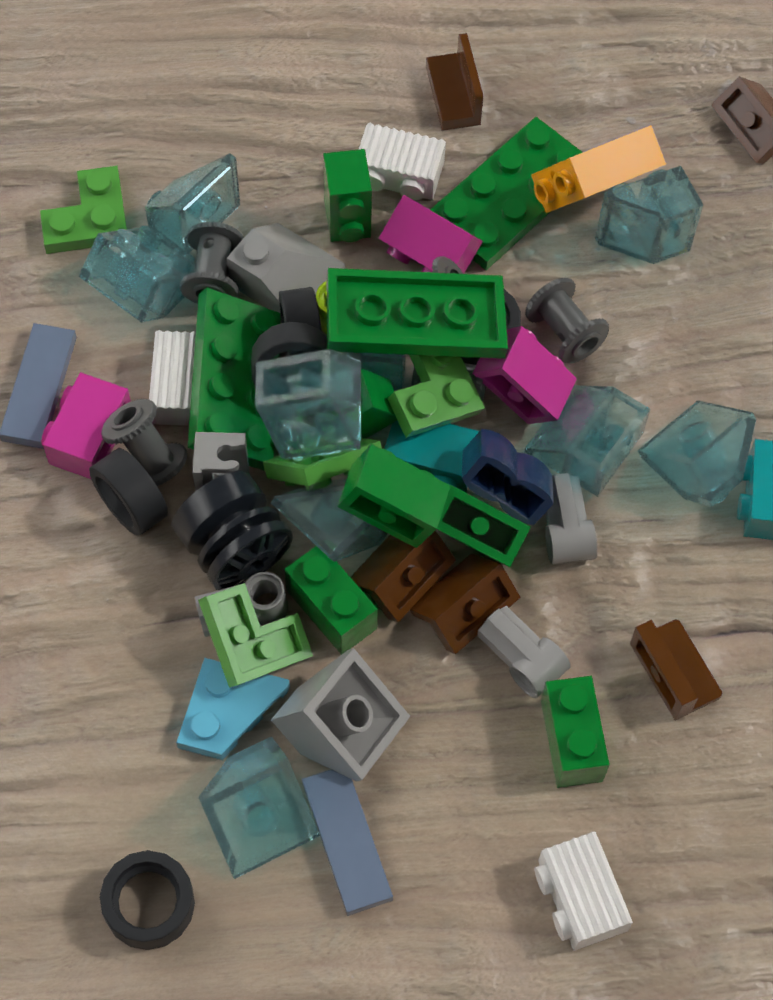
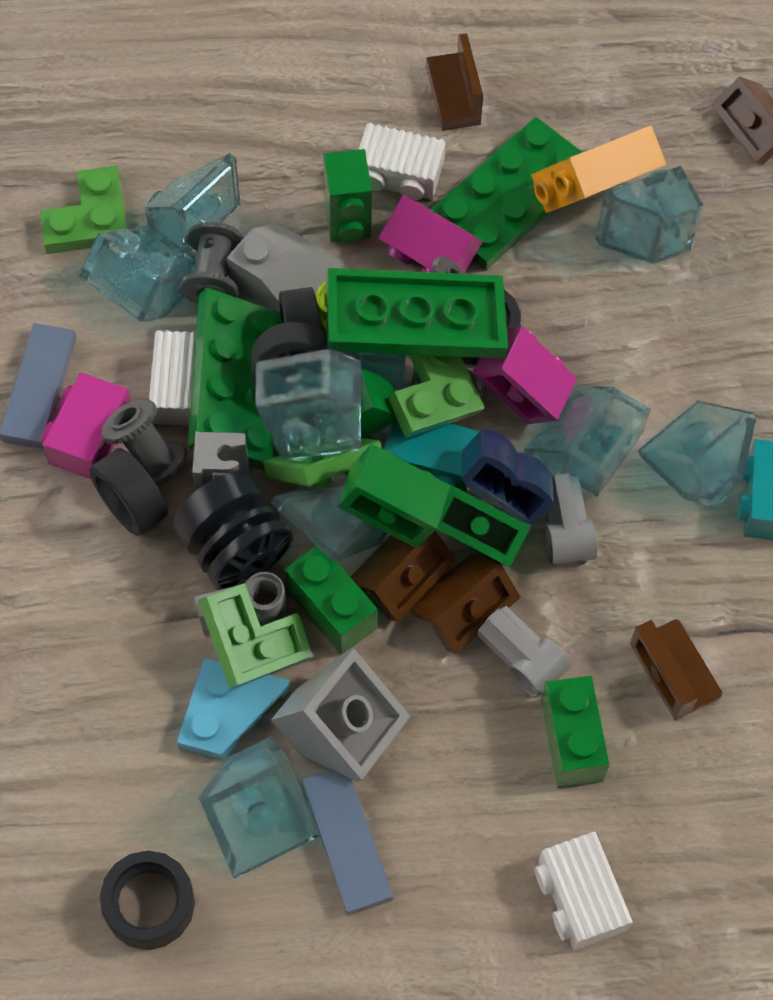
dark grey hose [525,278,609,364] -> none

